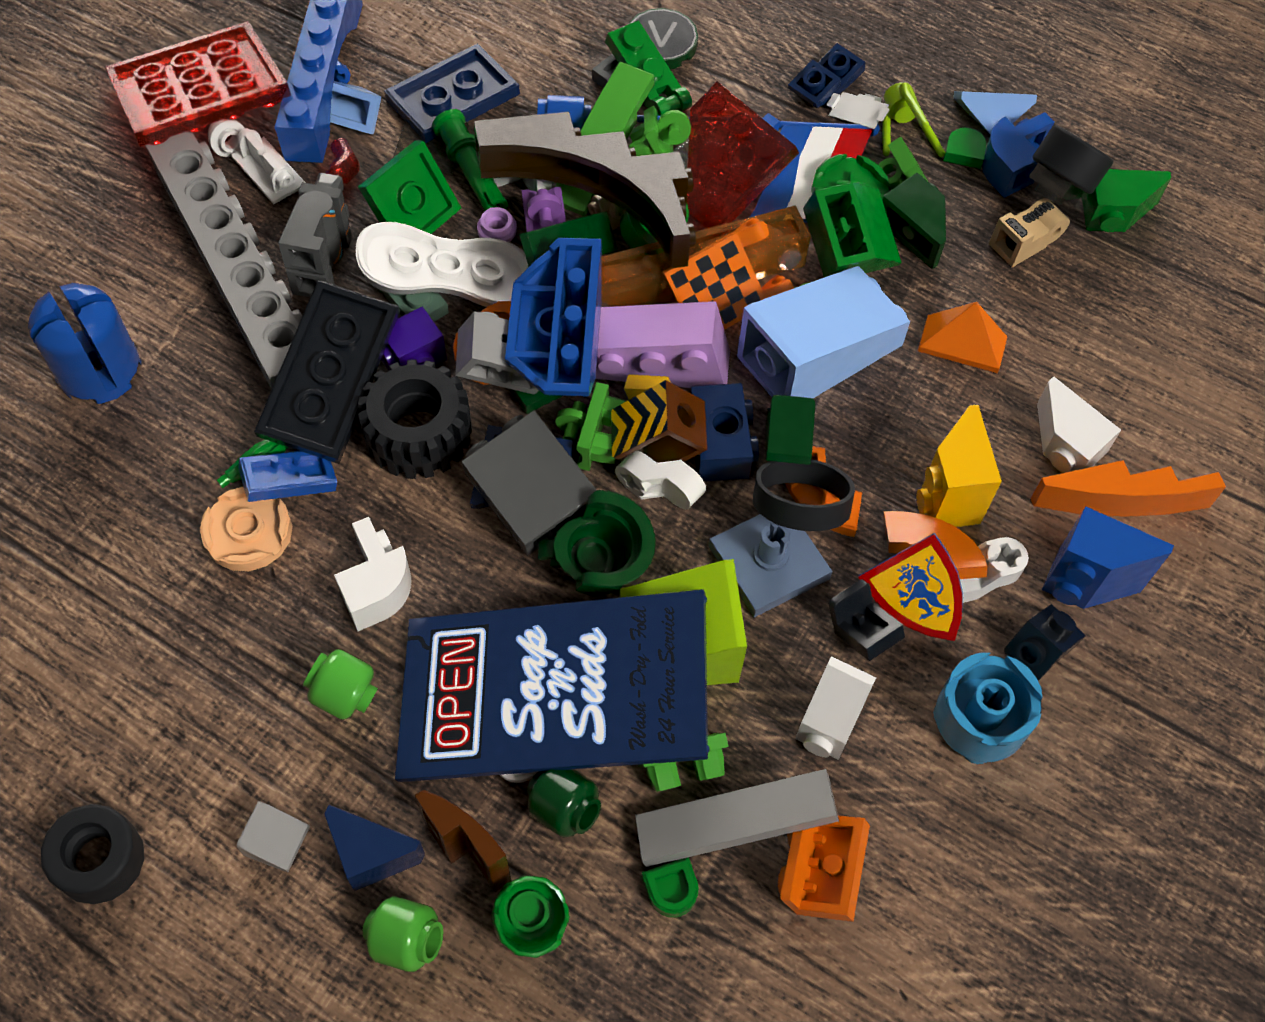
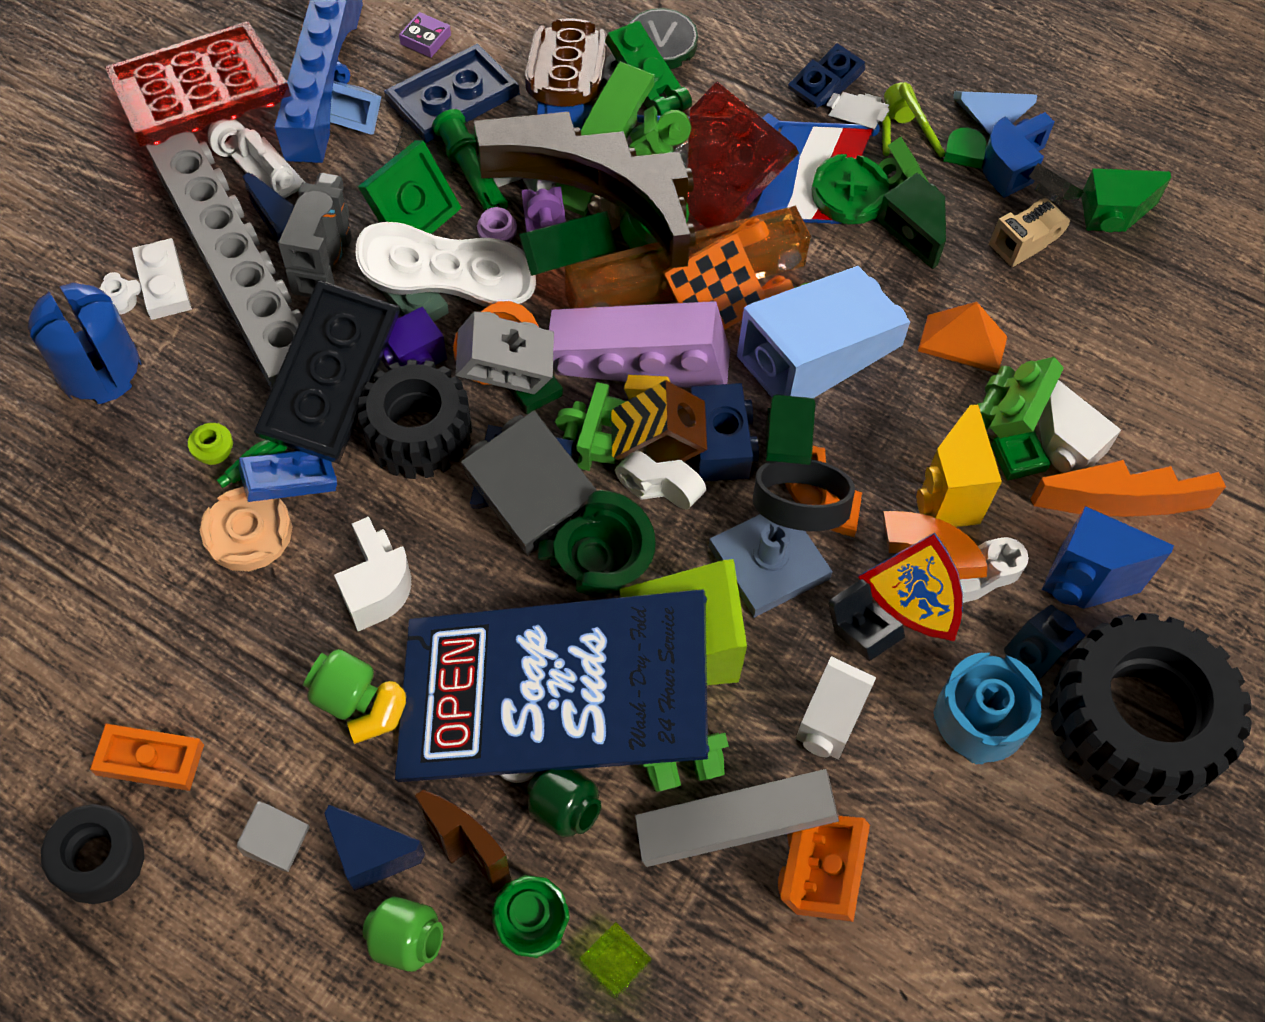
clear red arm [324,138,360,184] -> none
blue wedge [505,238,602,396] -> none
green tile [641,857,699,918] -> none
green slope [803,182,902,278] -> none
black tyre [1033,125,1113,194] -> none
none -> orange plate [90,724,204,791]
none -> white plate [99,272,141,314]
none -> white plate [132,238,192,320]
none -> lime plate [188,423,233,465]
none -> dark blue slope [242,172,294,243]
none -> yellow arm [347,681,406,744]
none -> medium lavender tile [399,12,451,58]
none -> tile [525,18,607,106]
none -> clear neon green tile [579,922,652,999]
none -> bright green plate [977,357,1064,438]
none -> green tile [991,431,1050,481]
none -> black tyre [1049,613,1252,806]

